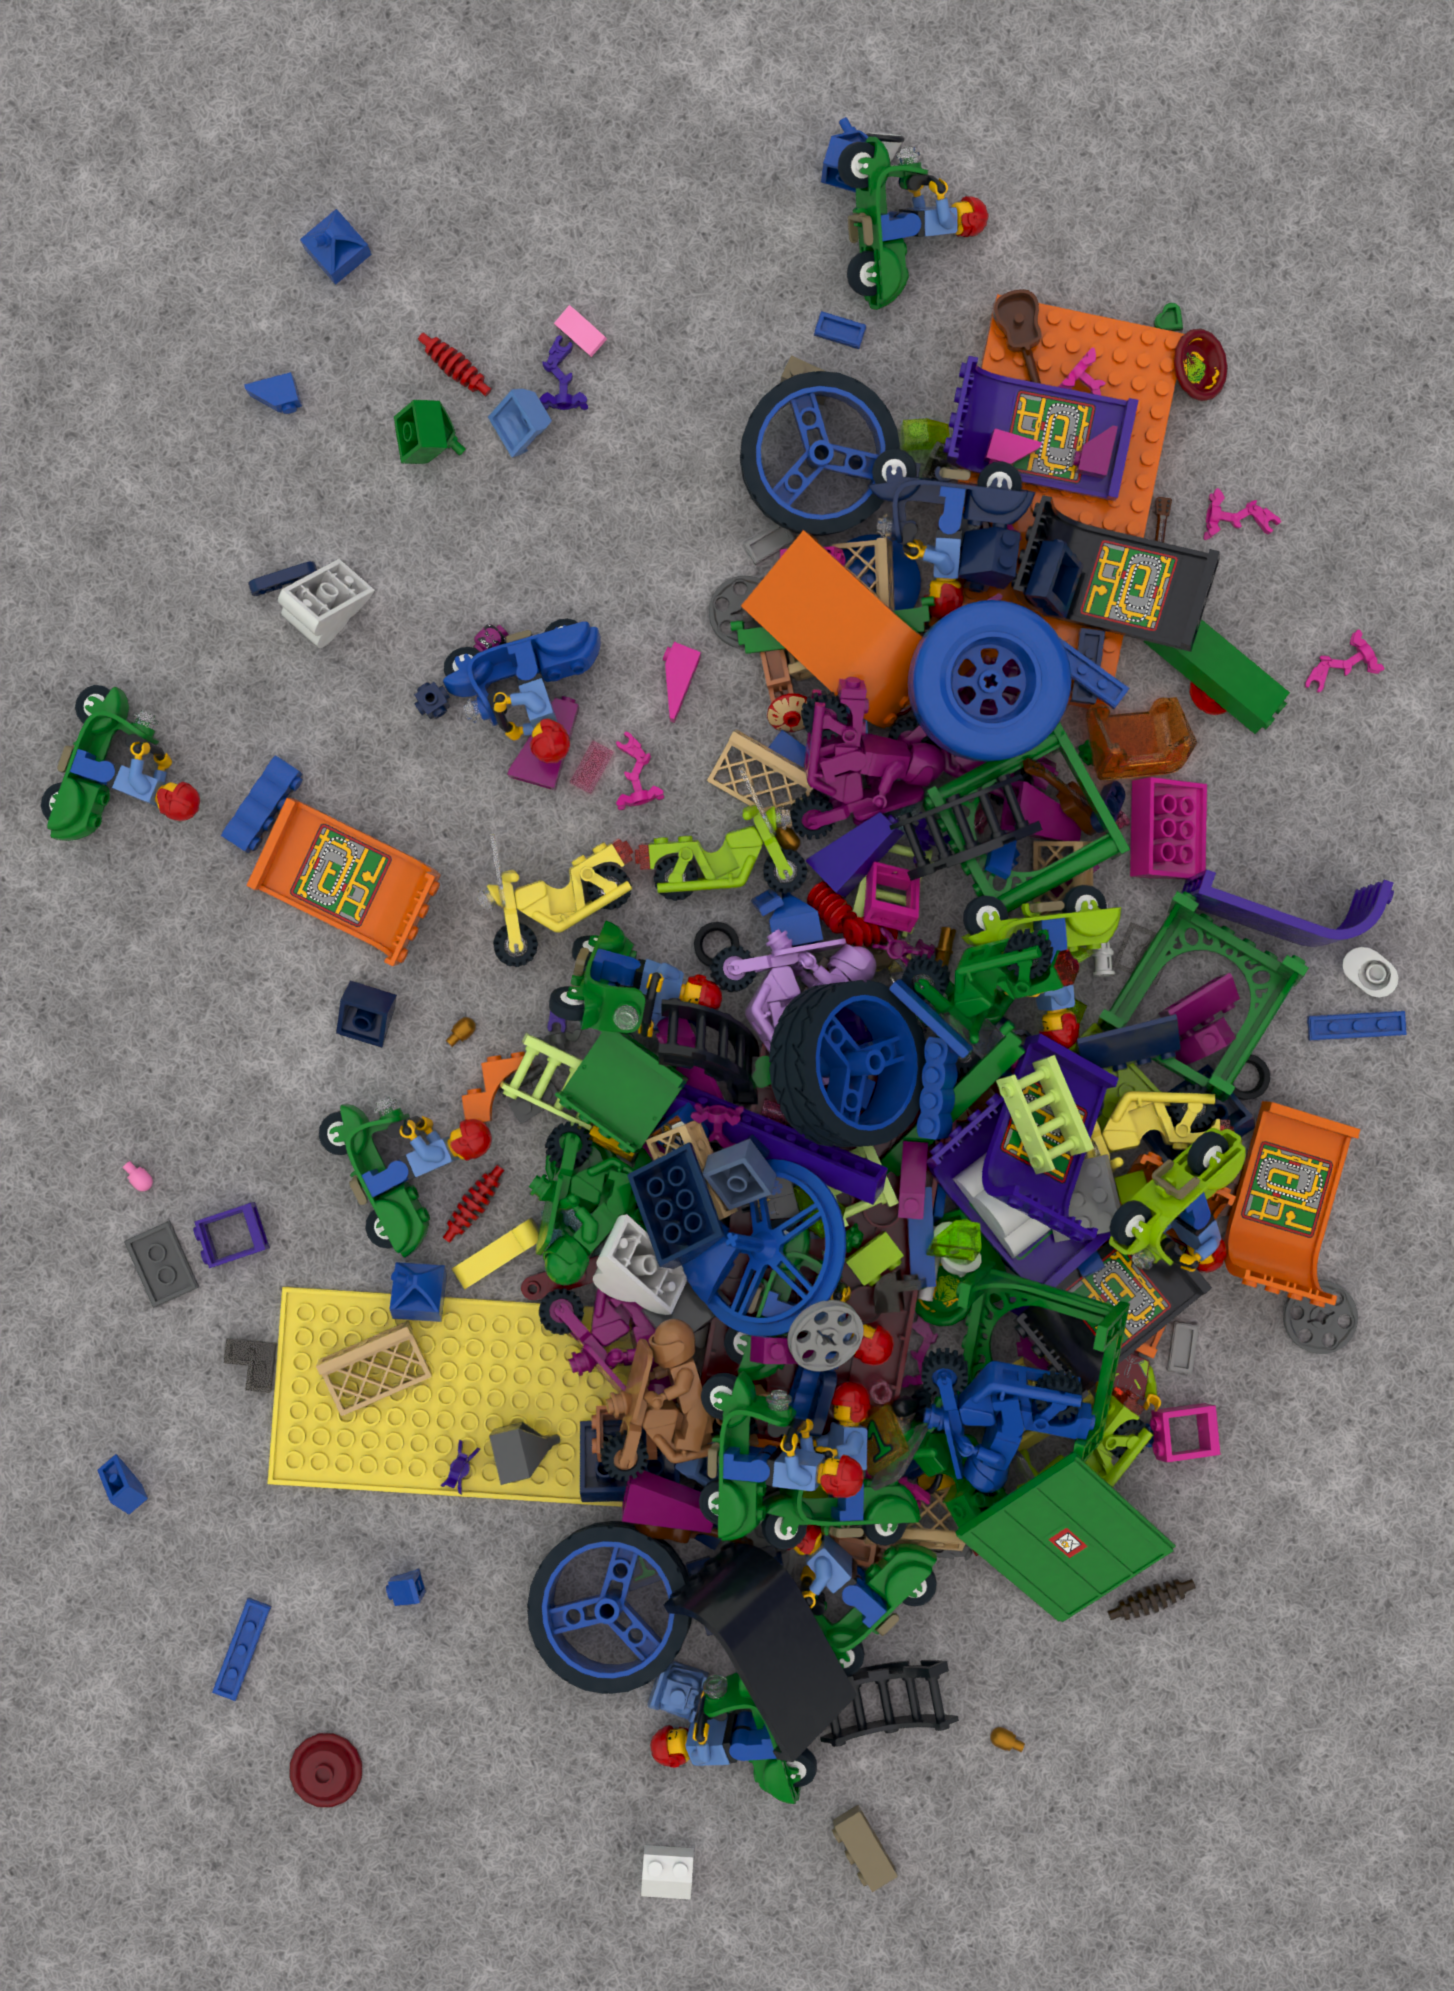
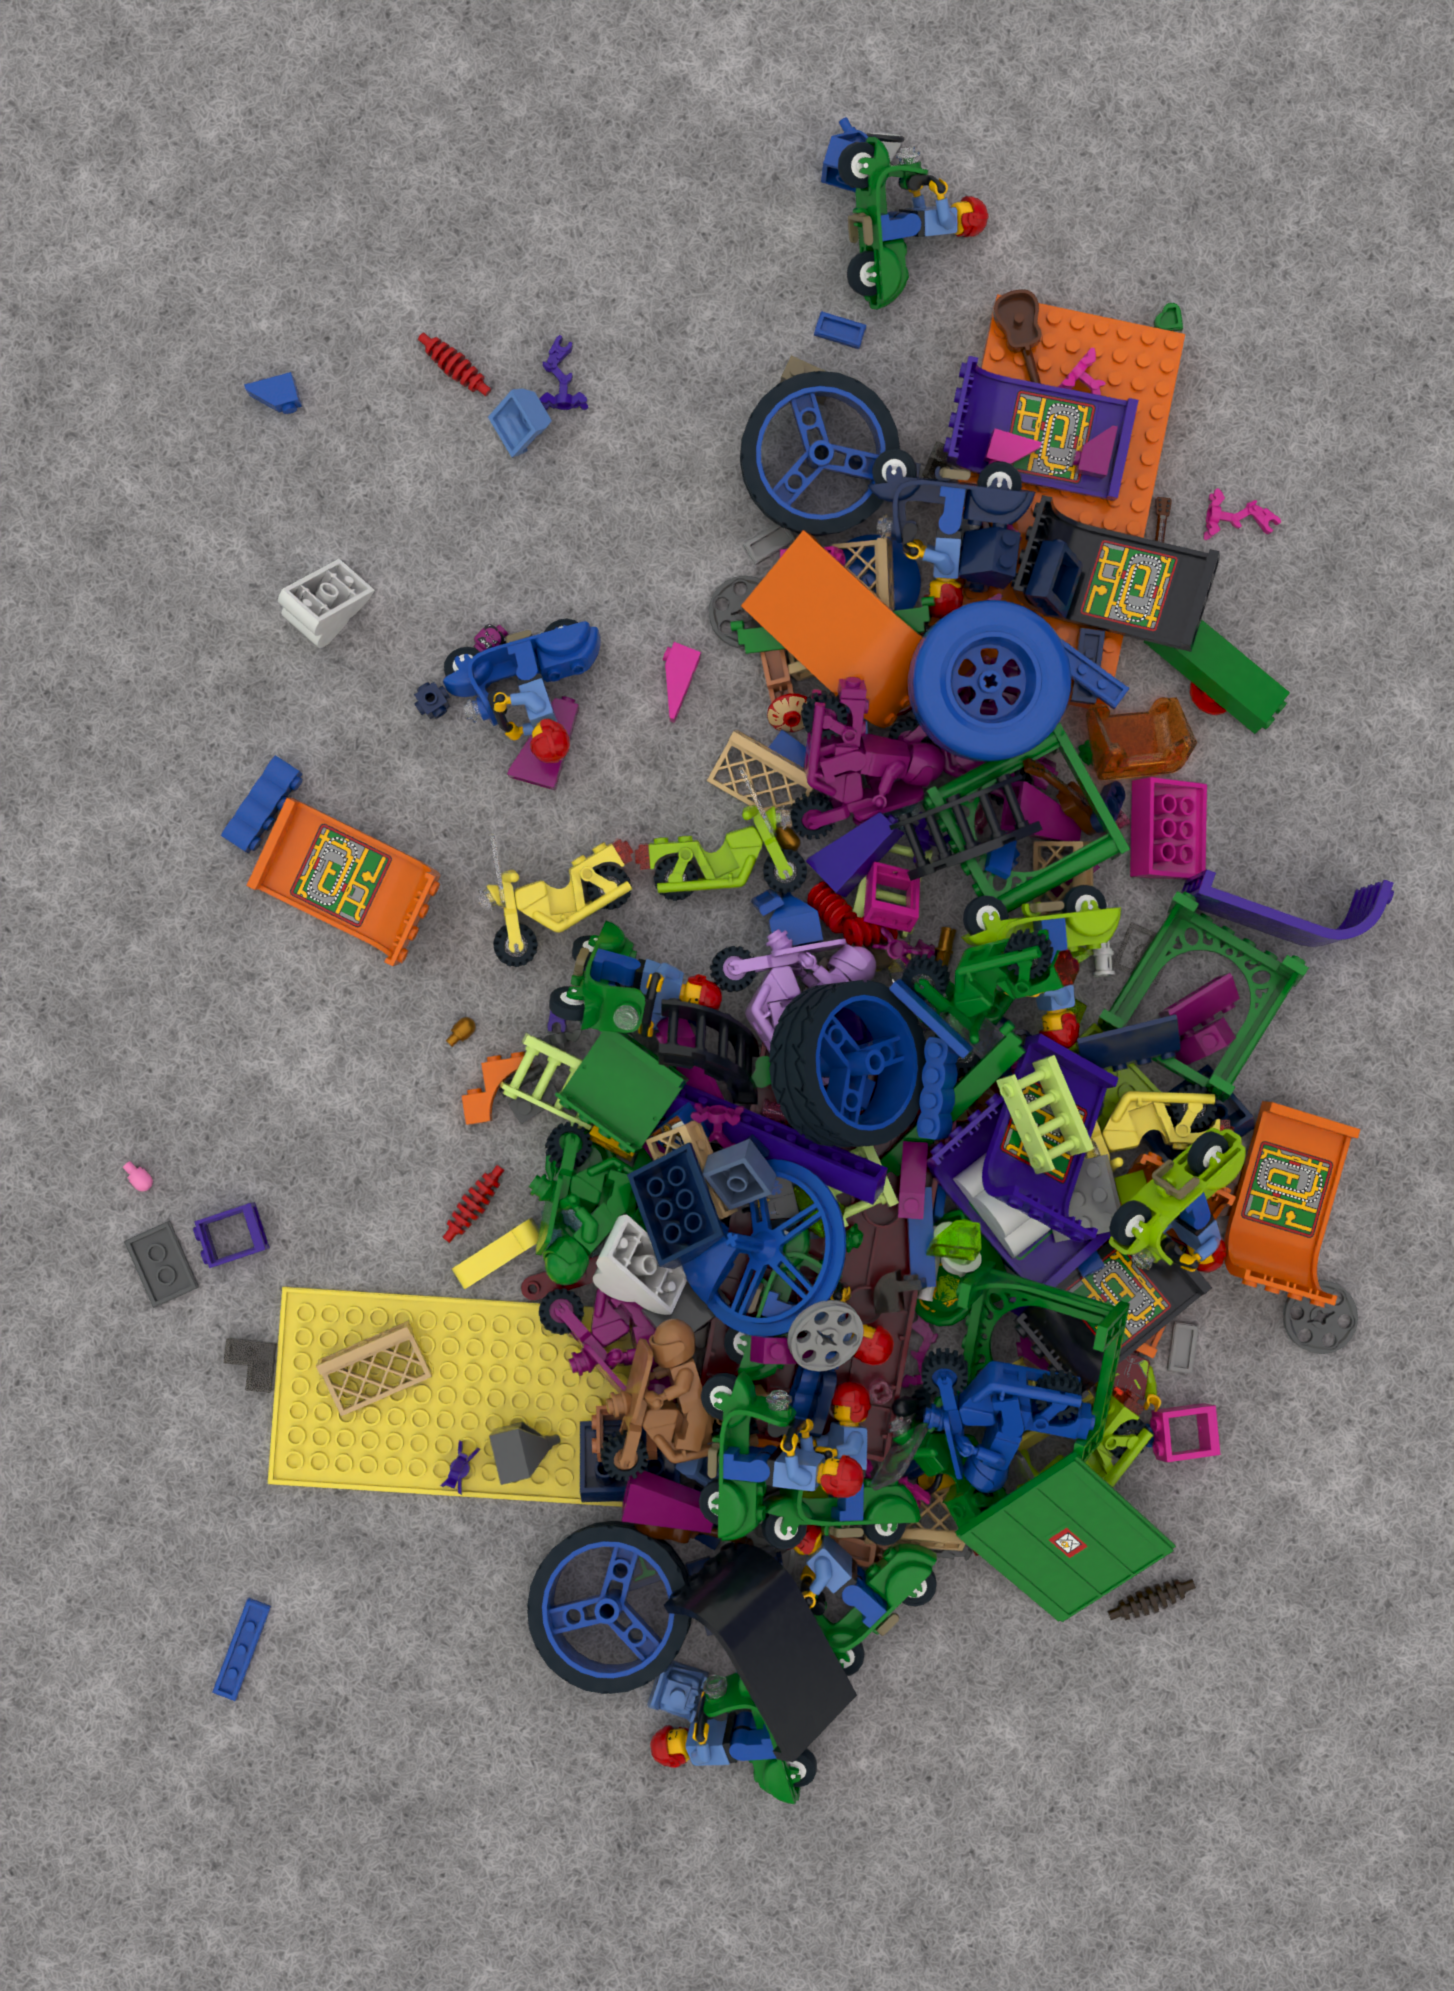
piece [41,685,200,841] -> none
blue slope [97,1454,148,1515] -> none
dark blue beam [248,561,317,596] -> none
dark red piece [289,1733,362,1807] -> none
blue piece [300,209,372,285] -> none
piece [319,1097,492,1258] -> none
dark blue slope [336,981,397,1048] -> none
blue slope [386,1569,426,1606] -> none
blue piece [389,1262,447,1322] -> none
green piece [394,400,466,464] -> none
bright pink slope [554,305,607,357] -> none
clear pink tile [570,741,614,794] -> none
dark pink piece [616,731,664,810] -> none
white slope [641,1845,694,1899] -> none
black tyre [694,922,740,967] -> none
black fence [820,1660,959,1747] -> none
dark tan brick [832,1805,898,1892] -> none
lime brick [845,1231,904,1286] -> none
clear yellow tile [859,1405,909,1475] -> none
clear neon green slope [901,418,949,451] -> none
pearl gold cylinder [990,1727,1025,1752] -> none
dark red piece [1174,328,1228,401] -> none
black tyre [1232,1054,1270,1100] -> none
dark pink piece [1305,629,1385,693] -> none
blue tile [1307,1011,1407,1040] -> none
white piece [1343,947,1399,997] -> none

